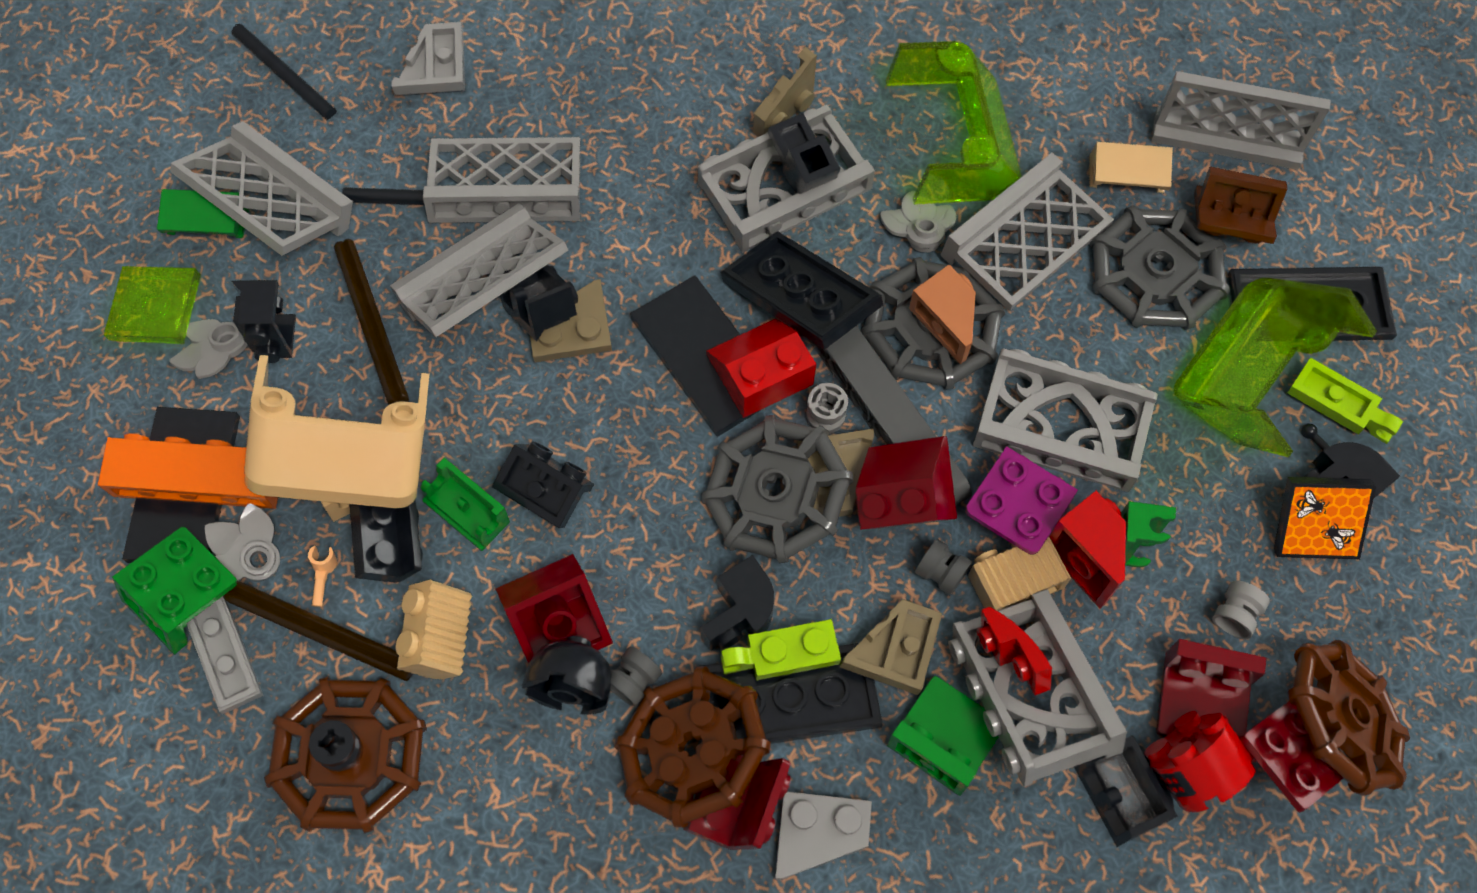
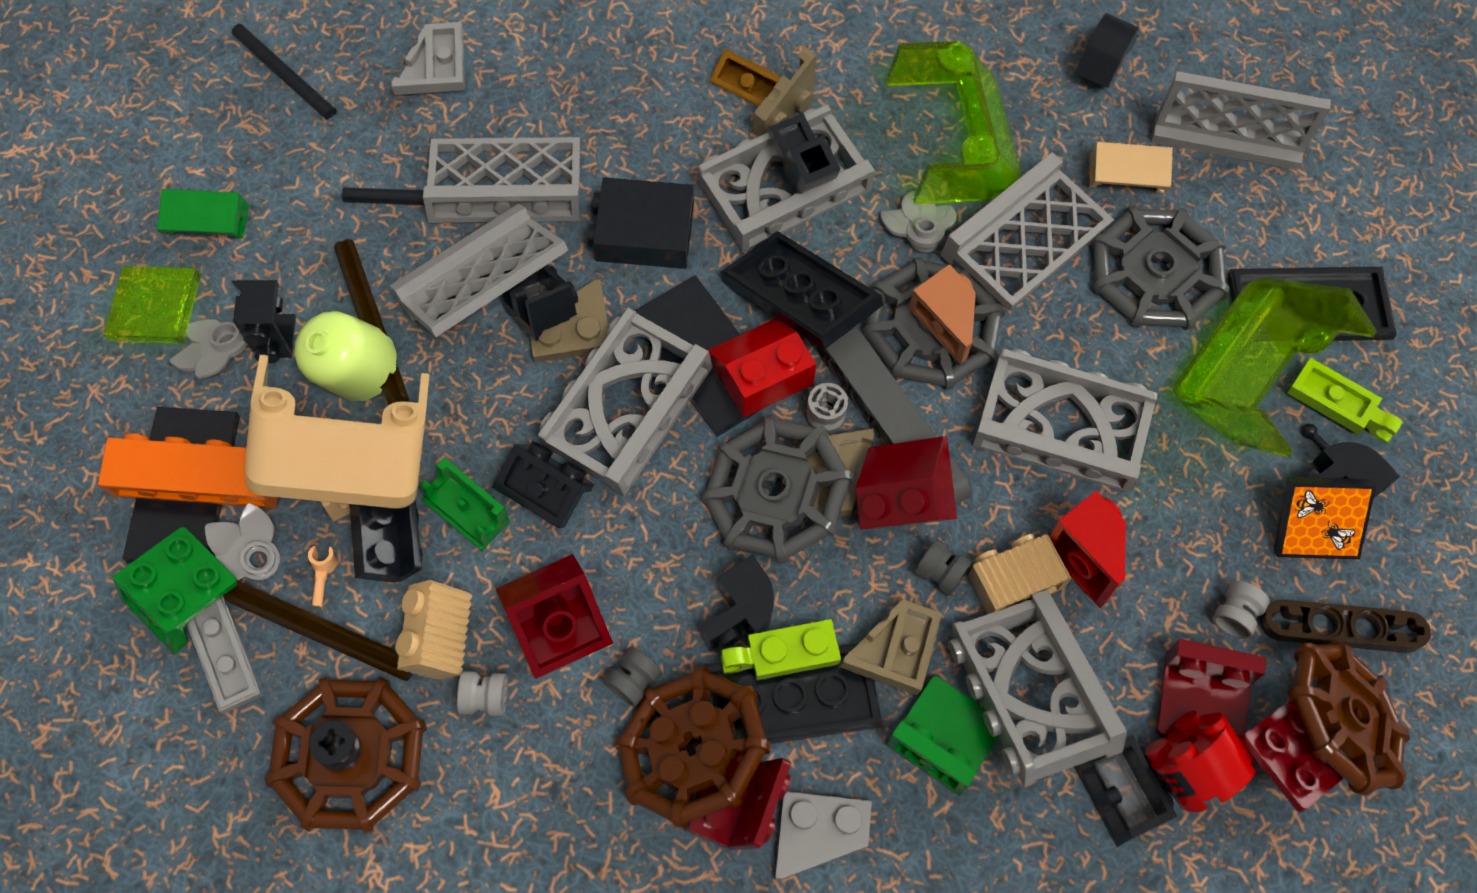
light grey fence [170,121,353,256] -> none
black cylinder [522,636,612,715] -> none
magenta bracket [966,446,1078,555] -> none
red slope [977,607,1052,695] -> none
green hinge [1121,501,1176,568] -> none
reddish brown bracket [1194,167,1288,244] -> none
none -> yellowish green cylinder [294,311,397,402]
none -> light grey wheel [457,671,508,717]
none -> light grey fence [538,308,713,496]
none -> black brick [588,177,694,269]
none -> pearl gold slope [709,48,782,107]
none -> black brick [1075,13,1139,88]
none -> dark brown beam [1260,600,1431,653]

